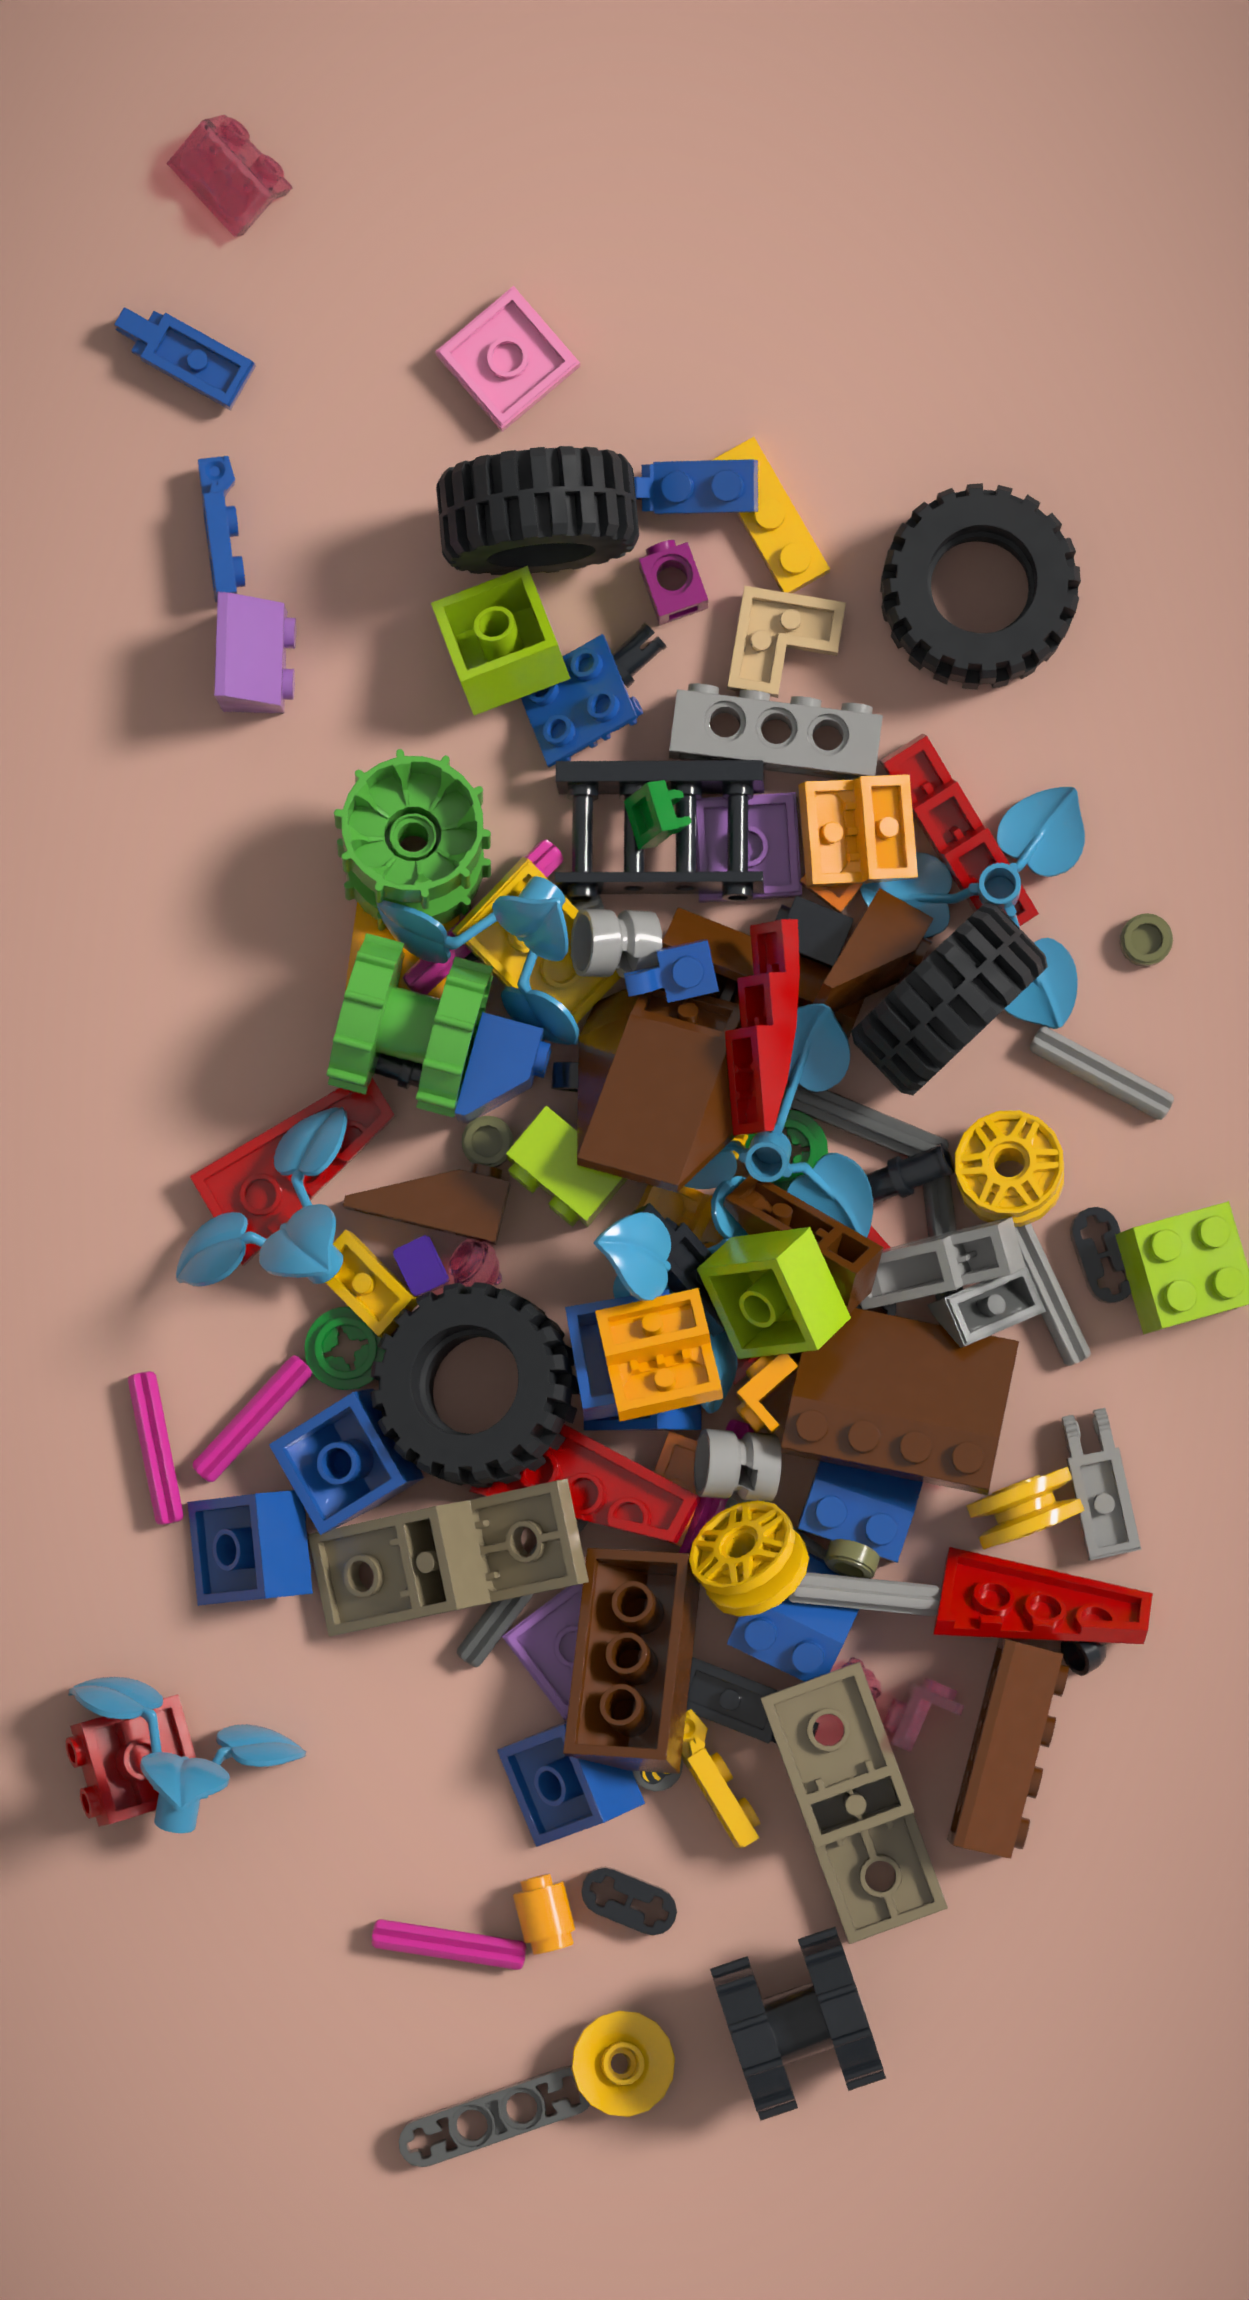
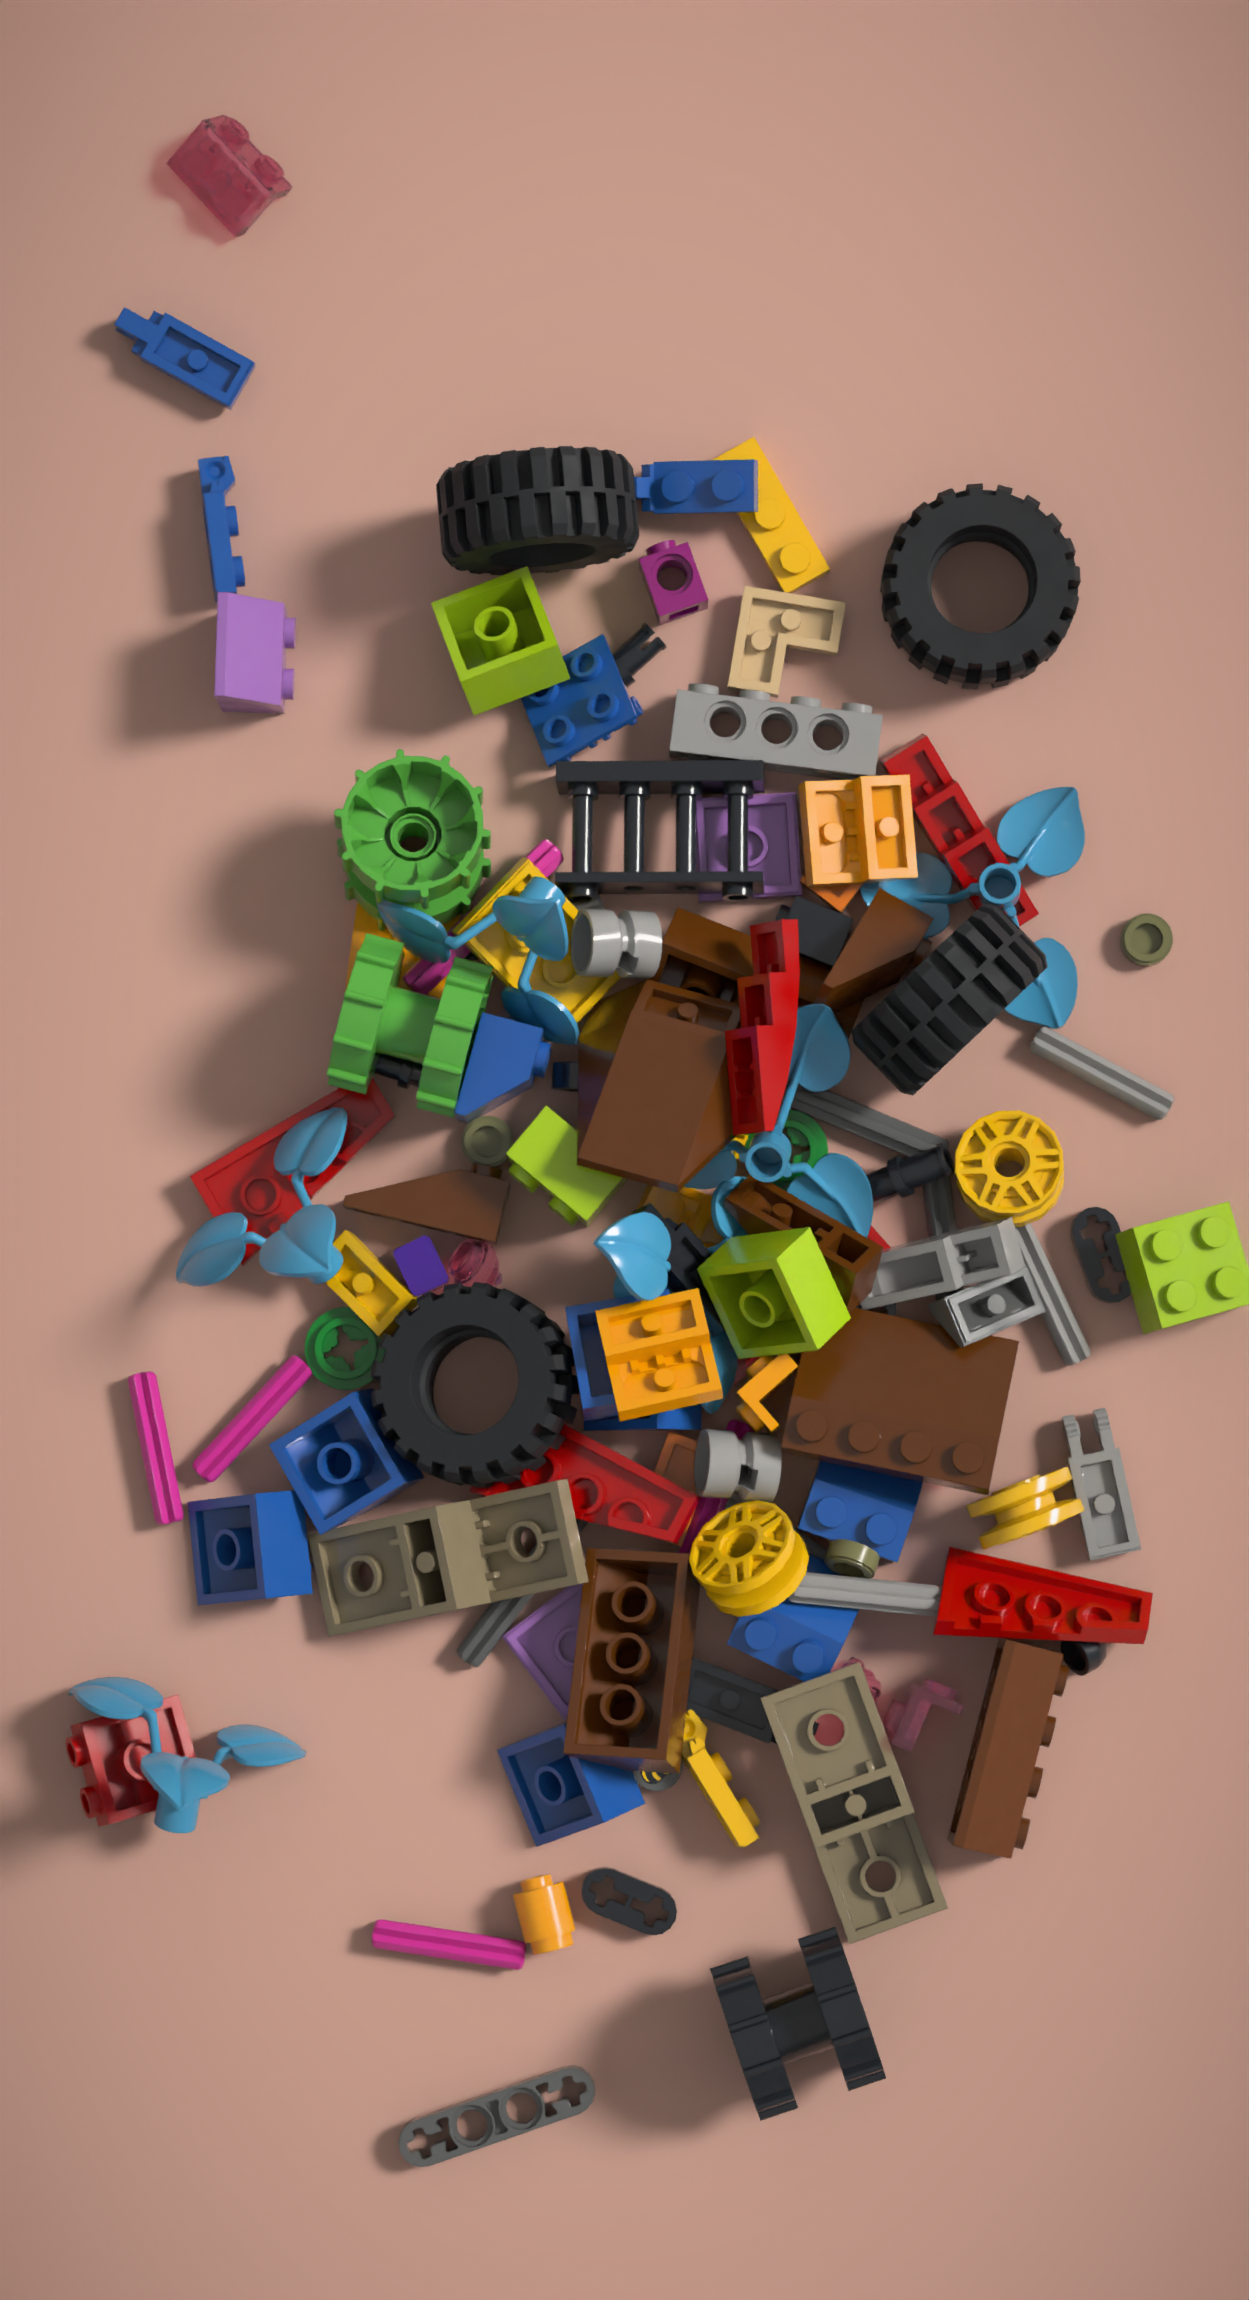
bright pink plate [435,286,580,432] -> none
yellow dish [571,2011,675,2117] -> none
green tile [624,780,692,850] -> none
blue plate [624,939,719,1003] -> none

